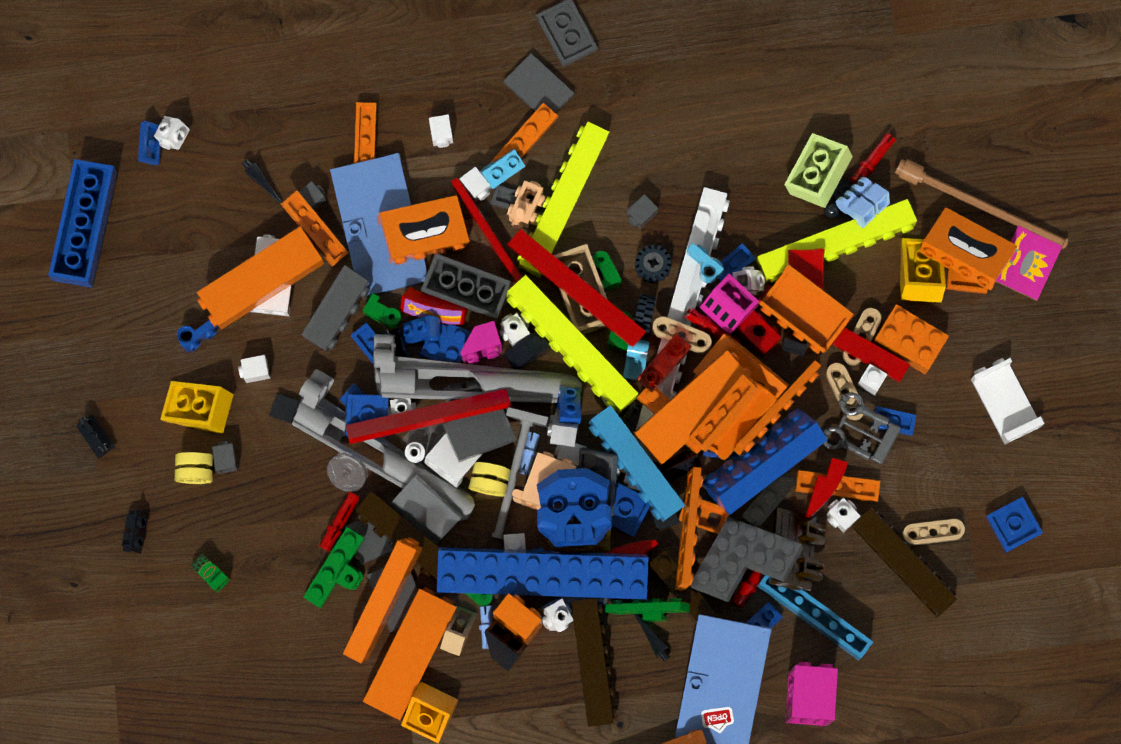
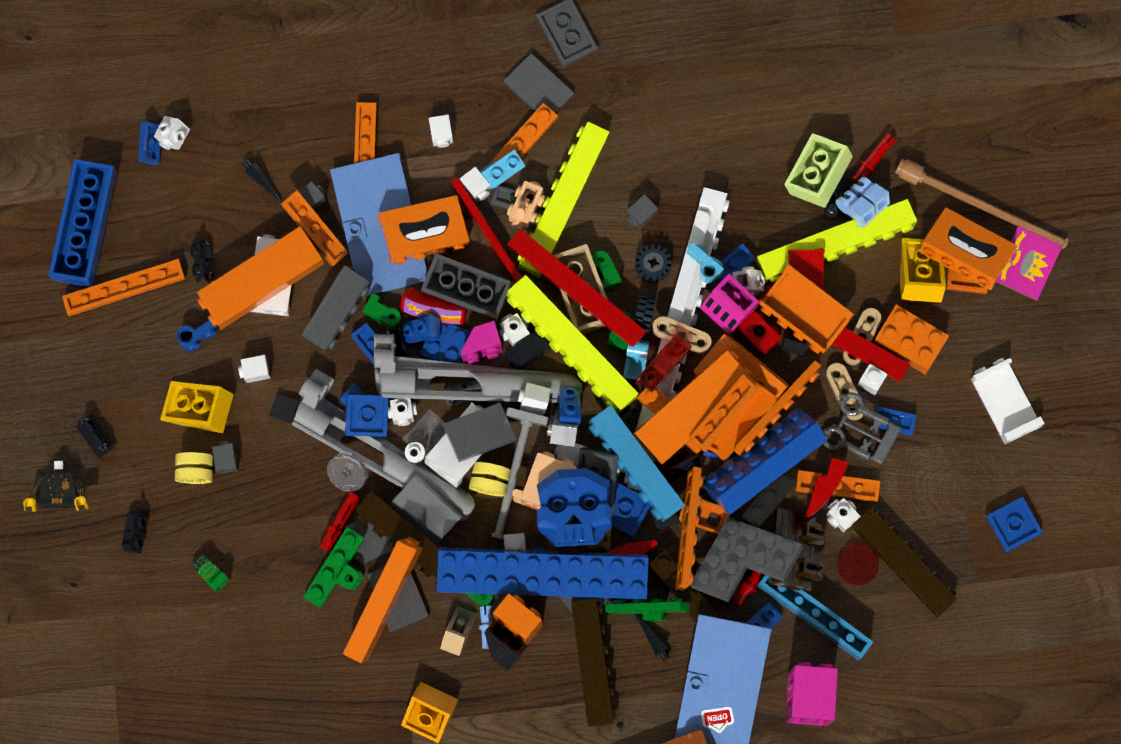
red tile [345,389,511,444] -> none
orange brick [363,587,457,720] -> none
light blue pin [519,432,540,475] -> none
white brick [539,599,574,632] -> none
red pin [684,307,740,343] -> none
tan plate [902,519,965,546] -> none
none -> clear smoke torso [23,461,89,512]
none -> orange plate [62,259,185,316]
none -> black hinge [190,238,214,283]
none -> white brick [517,383,550,416]
none -> clear red tile [837,544,879,586]

